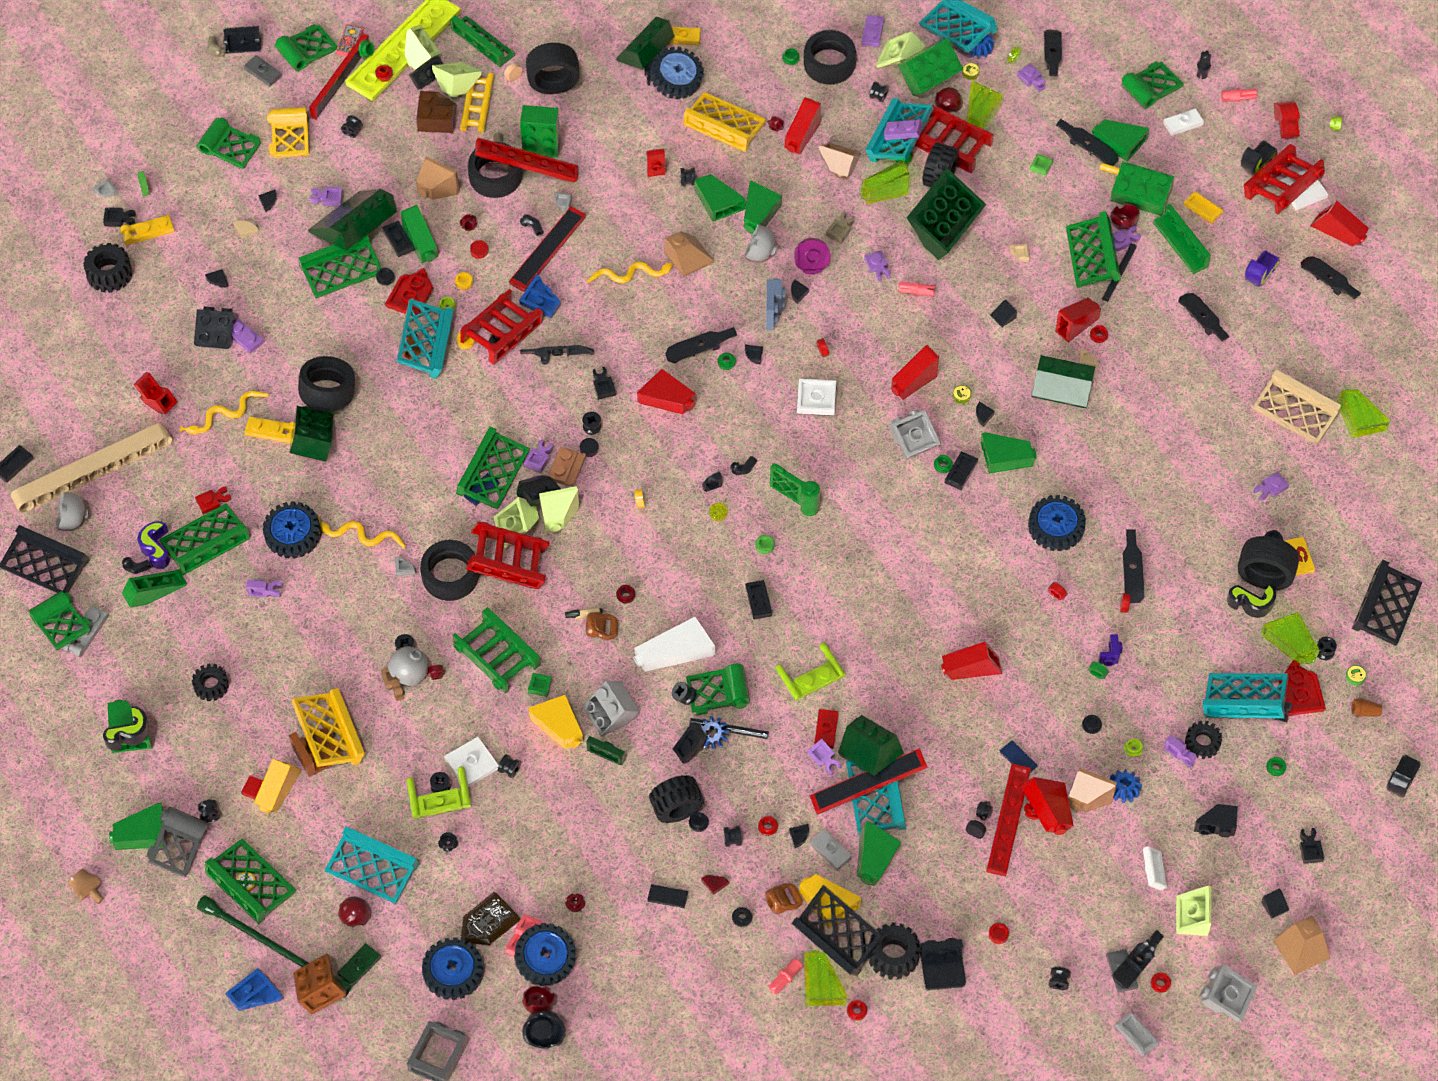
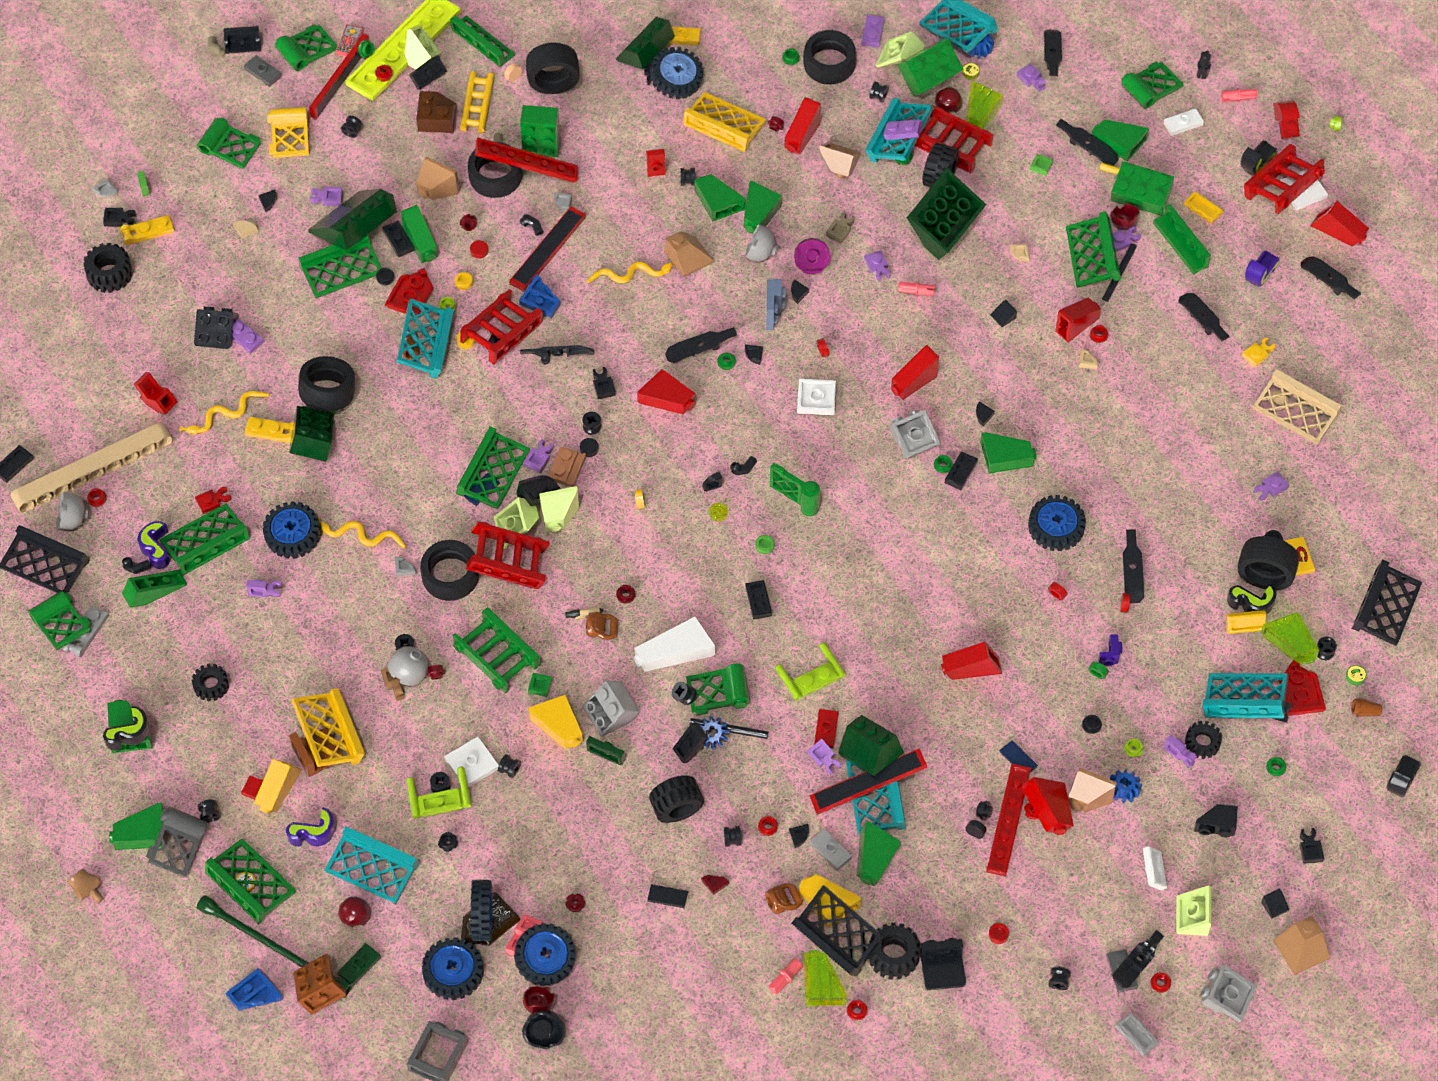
black tile [205,269,228,288] -> none
yellowish green slope [432,62,482,97] -> none
black plate [689,812,709,832] -> none
black plate [732,907,752,927] -> none
clear neon green slope [859,160,909,205] -> none
tile [952,385,971,404] -> none
clear neon green tile [1007,46,1021,64] -> none
slope [1031,355,1095,409] -> none
clear neon green slope [1337,389,1390,439] -> none
none -> red plate [87,488,106,507]
none -> dark purple animal [286,807,335,847]
none -> black wheel [471,880,493,941]
none -> yellow tile [1226,610,1266,634]
none -> yellow plate [1242,337,1276,367]

